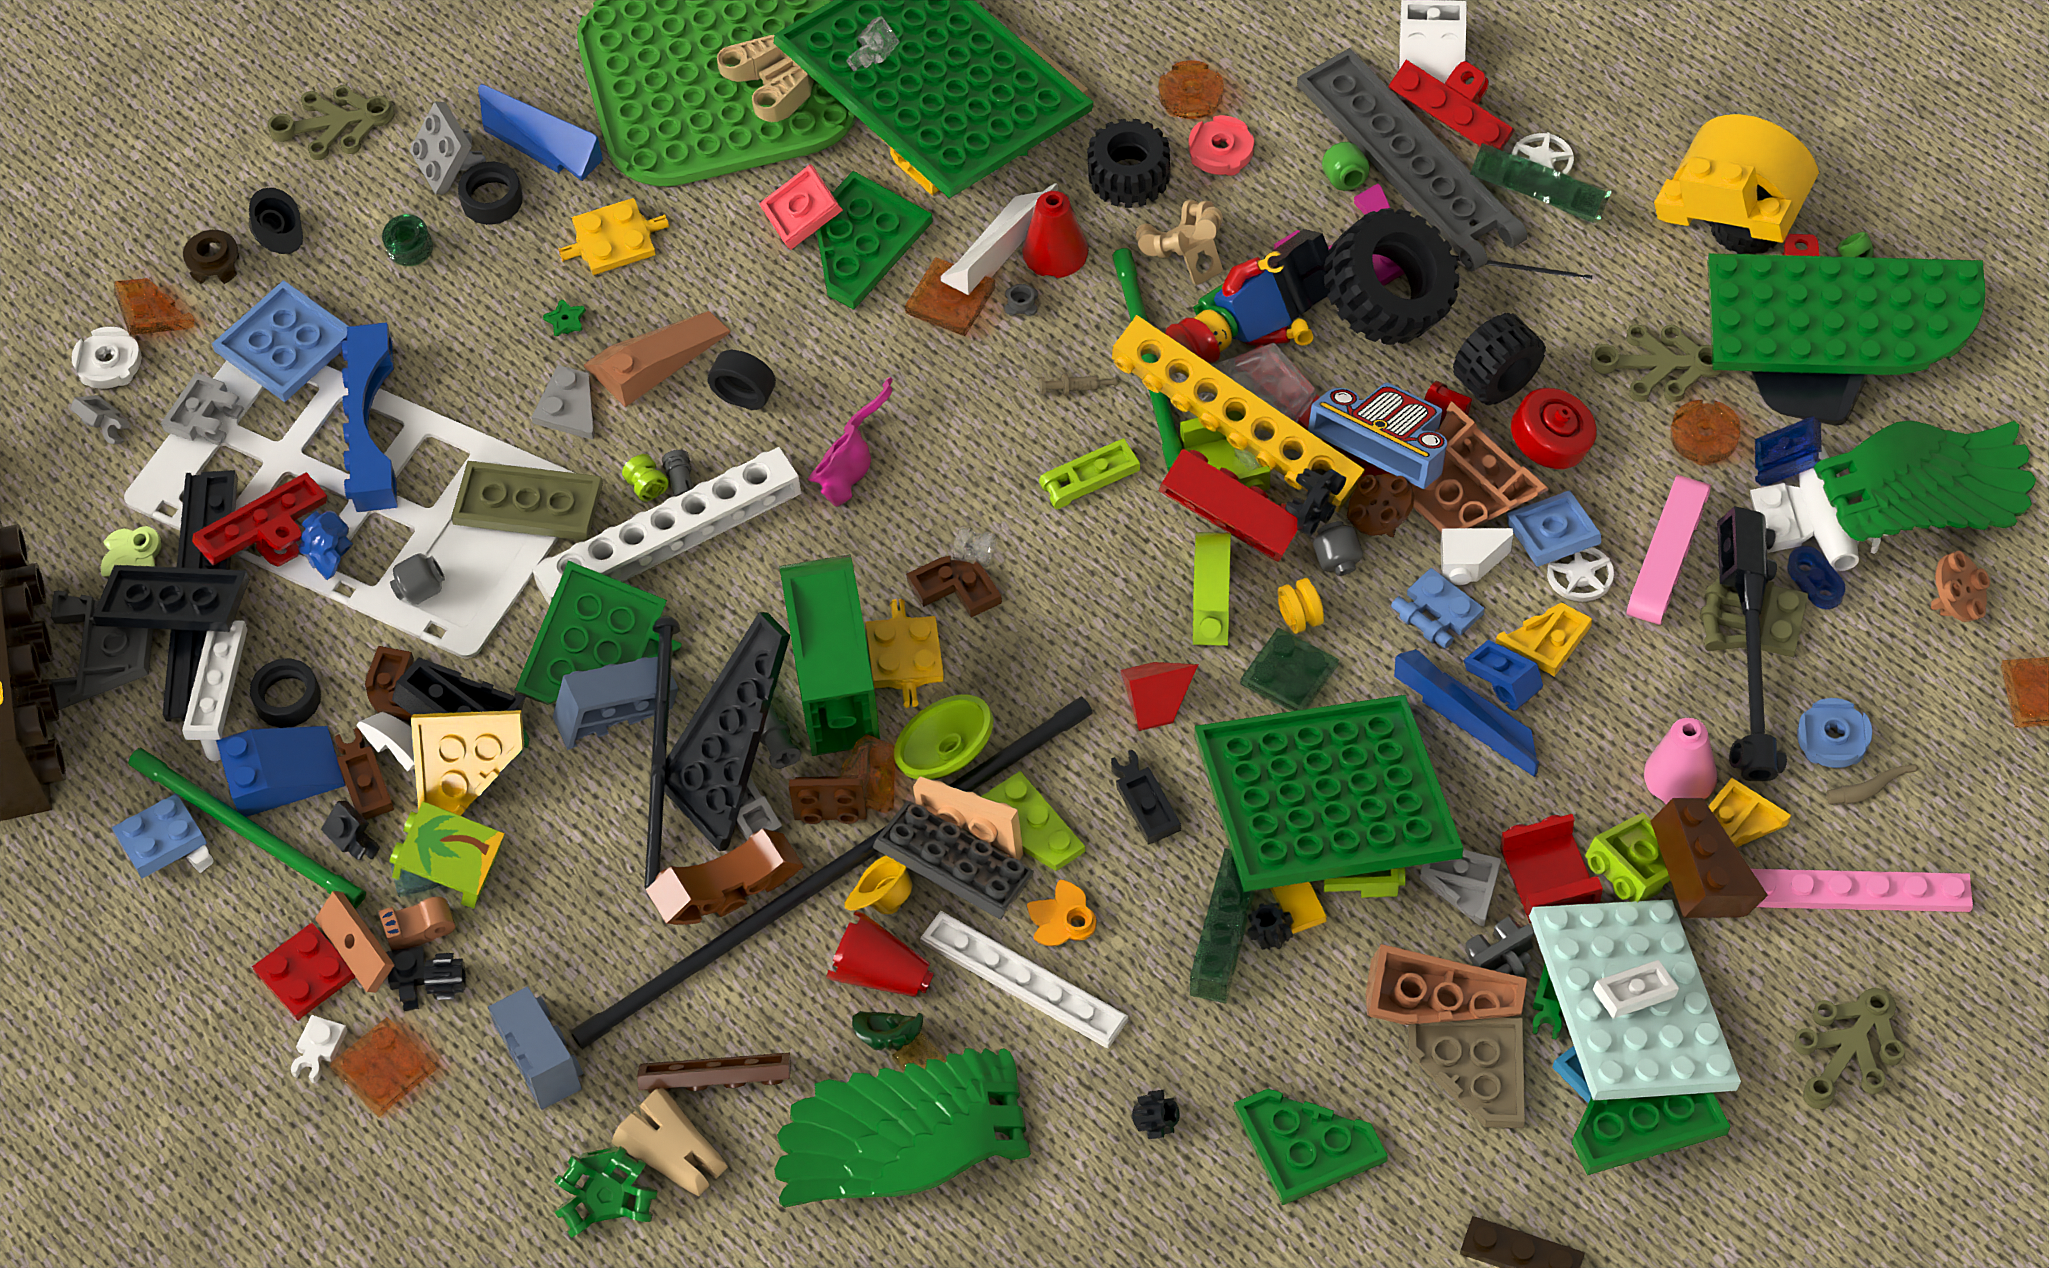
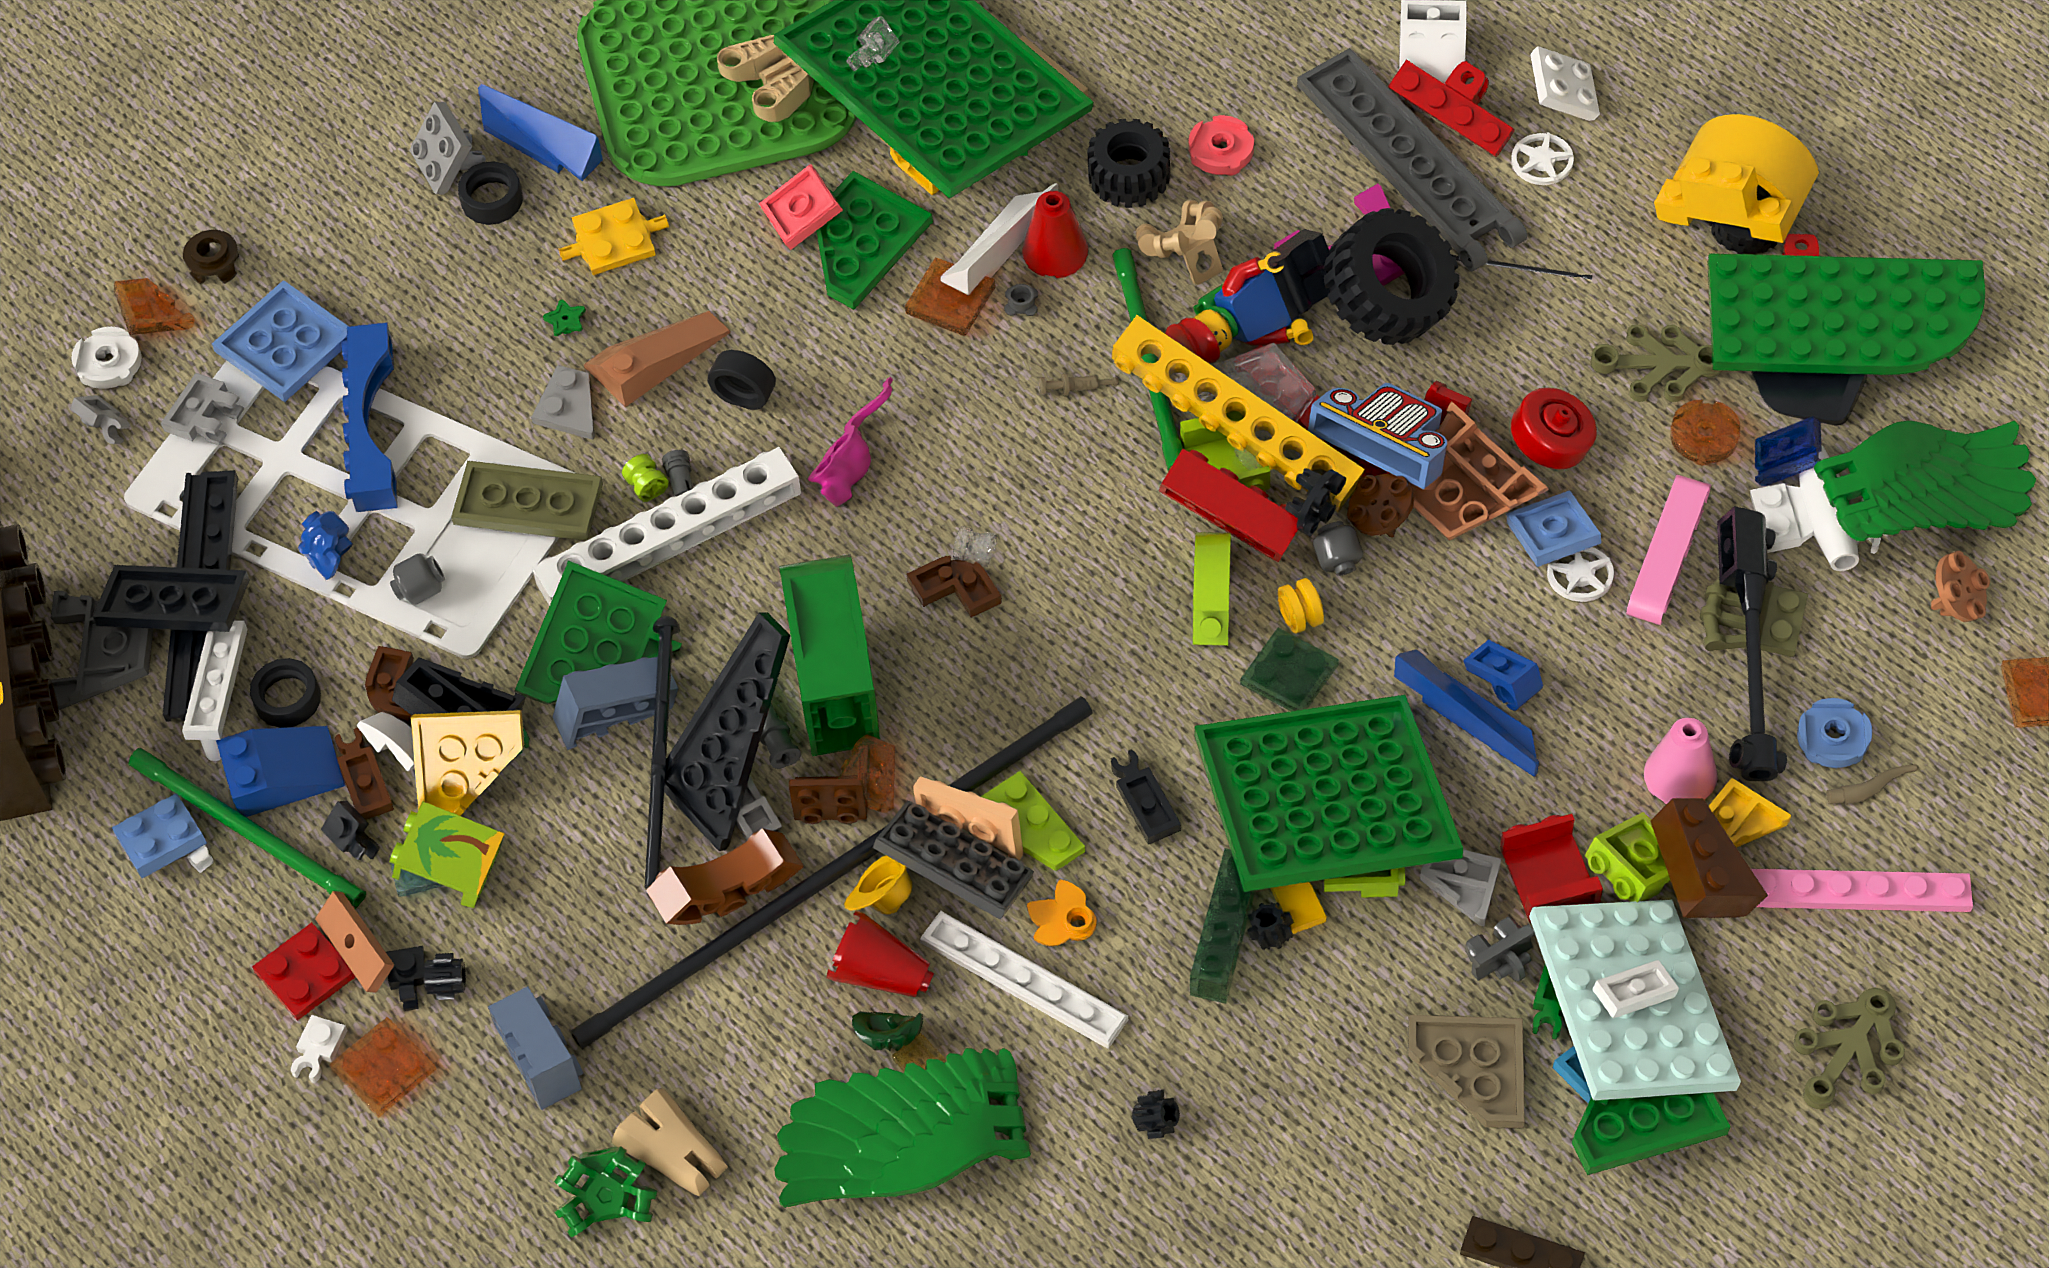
yellowish green plate [101,526,161,578] -> none
red plate [192,472,327,567] -> none
black piece [248,188,303,254] -> none
olive plant [267,85,395,160] -> none
nougat leg [378,897,455,951] -> none
clear green wheel [382,214,433,266] -> none
reddish brown plate [637,1052,791,1093] -> none
yellow plate [865,599,944,708] -> none
lime dish [894,694,994,780] -> none
lime plate [1038,438,1140,510] -> none
red slope [1121,662,1199,731] -> none
clear orange plate [1159,60,1224,119] -> none
green plate [1234,1088,1388,1206] -> none
bright green head [1322,142,1370,191] -> none
nougat wedge [1365,944,1527,1025] -> none
medium blue plate [1391,568,1484,649] -> none
white slope [1440,528,1513,585] -> none
black tyre [1453,313,1546,405] -> none
clear green arch [1470,143,1611,223] -> none
yellow wing [1496,602,1592,677] -> none
clear blue plate [1787,546,1845,609] -> none
bright green tile [1837,232,1874,258] -> none
none -> white plate [1530,46,1600,121]

